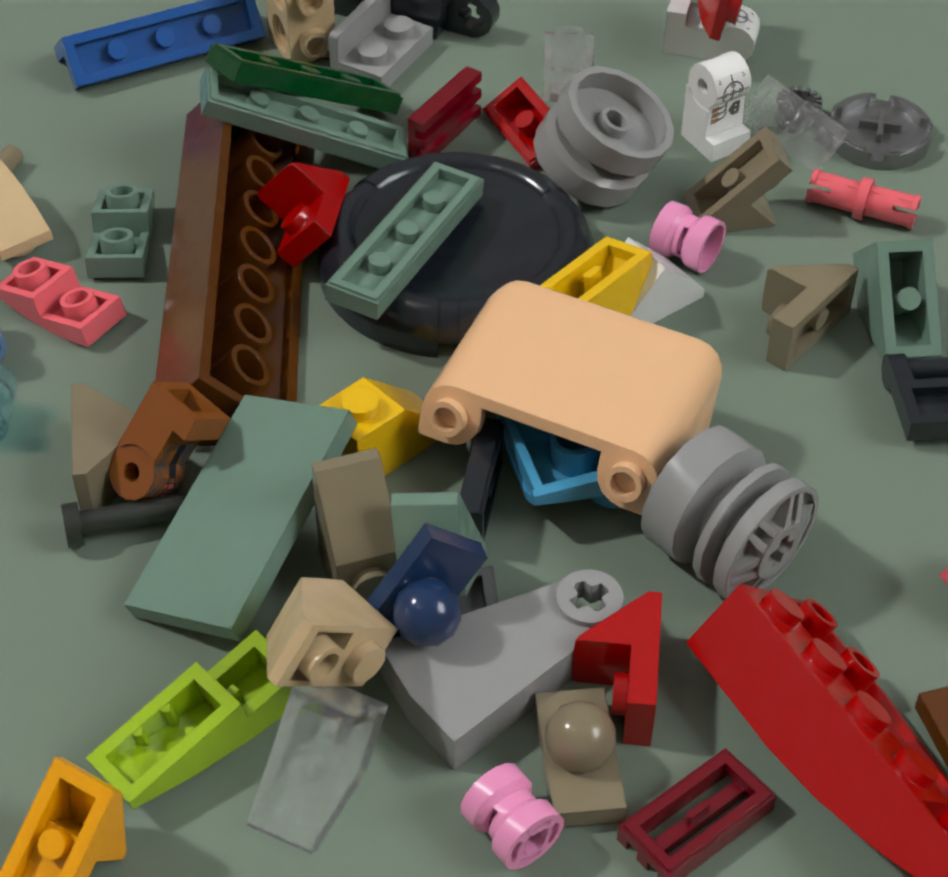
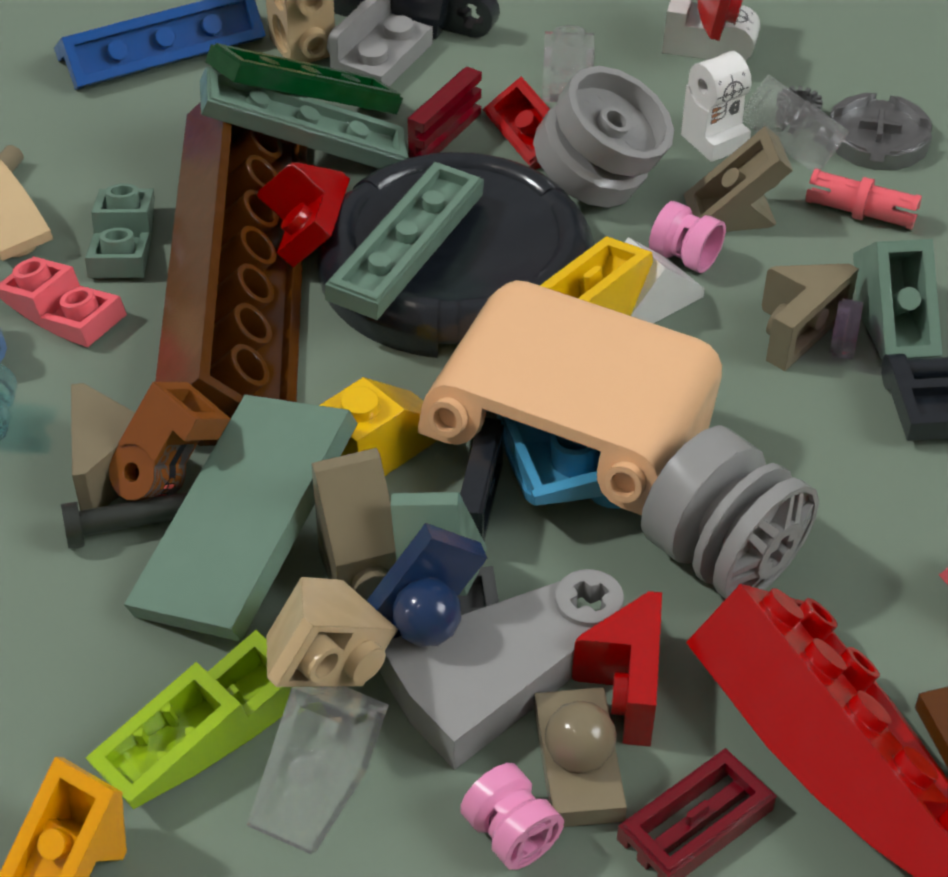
none -> clear purple tile [829,298,863,360]

